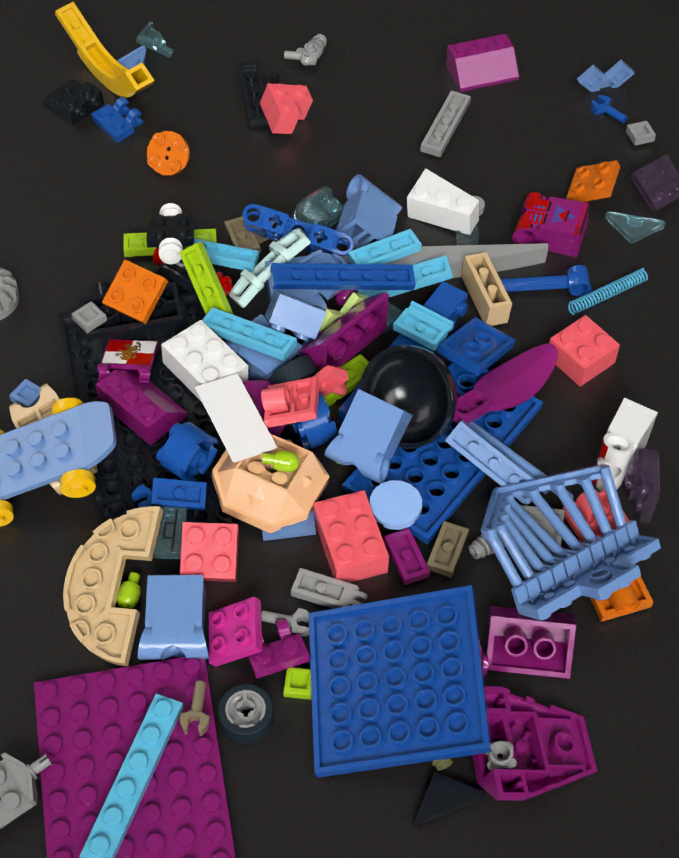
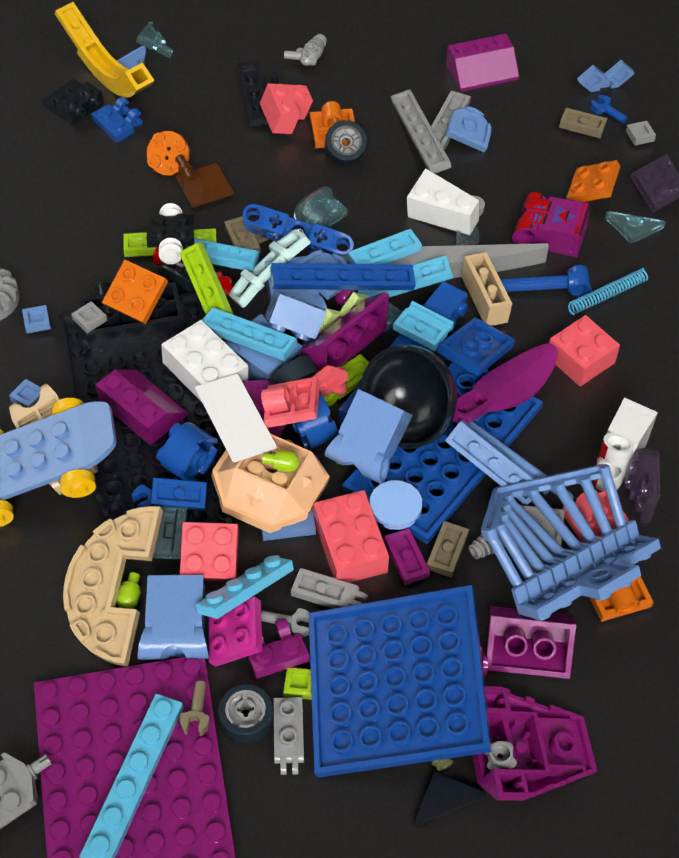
flag [97,339,158,383] -> none
medium blue piece [336,174,402,249] -> none
none -> medium blue plate [22,305,51,333]
none -> reddish brown plate [175,154,234,208]
none -> medium azure plate [196,555,294,619]
none -> light grey hinge [274,697,304,775]
none -> orange plate [310,101,355,148]
none -> wheel [325,120,367,165]
none -> light grey tile [390,90,452,174]
none -> medium blue tile [445,106,491,152]
none -> dark tan plate [559,108,607,139]

